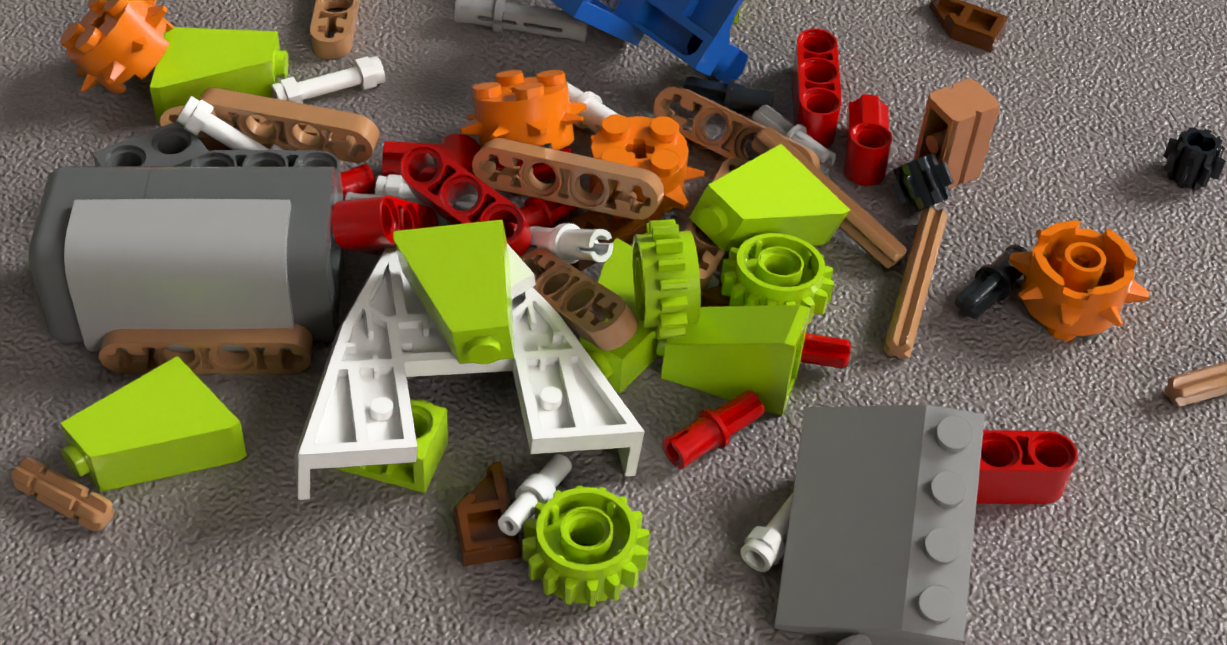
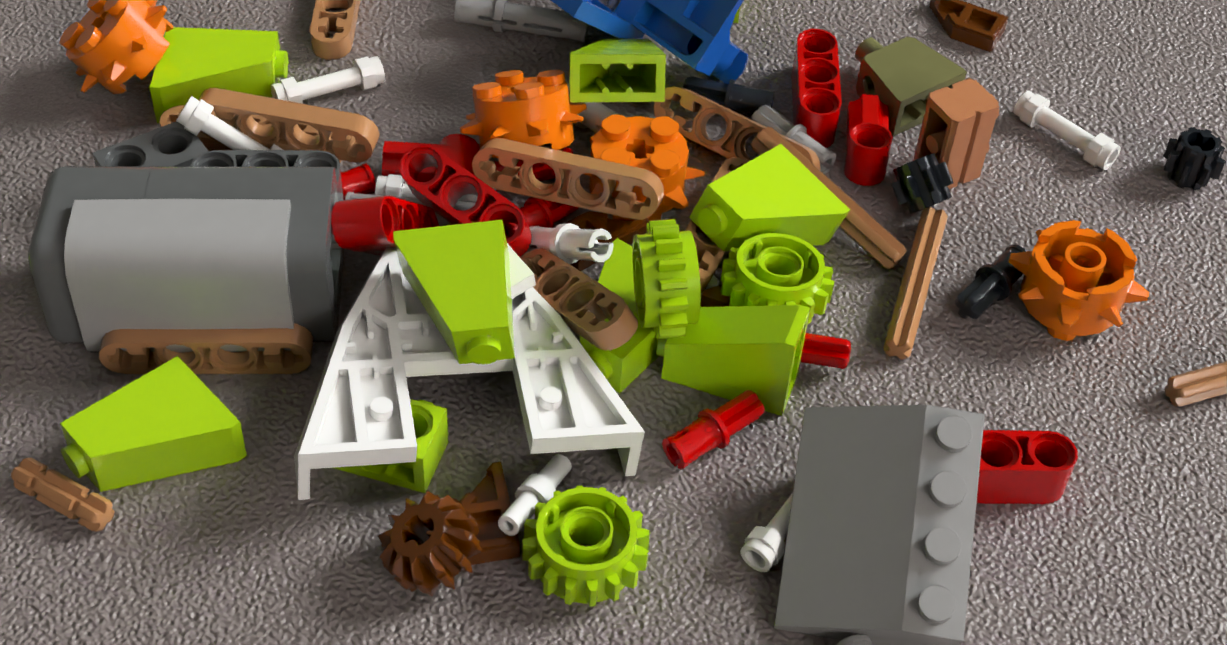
none -> reddish brown gear [378,491,482,597]
none -> lime slope [569,39,666,102]
none -> olive torso [855,37,967,136]
none -> white bar [1013,91,1121,170]

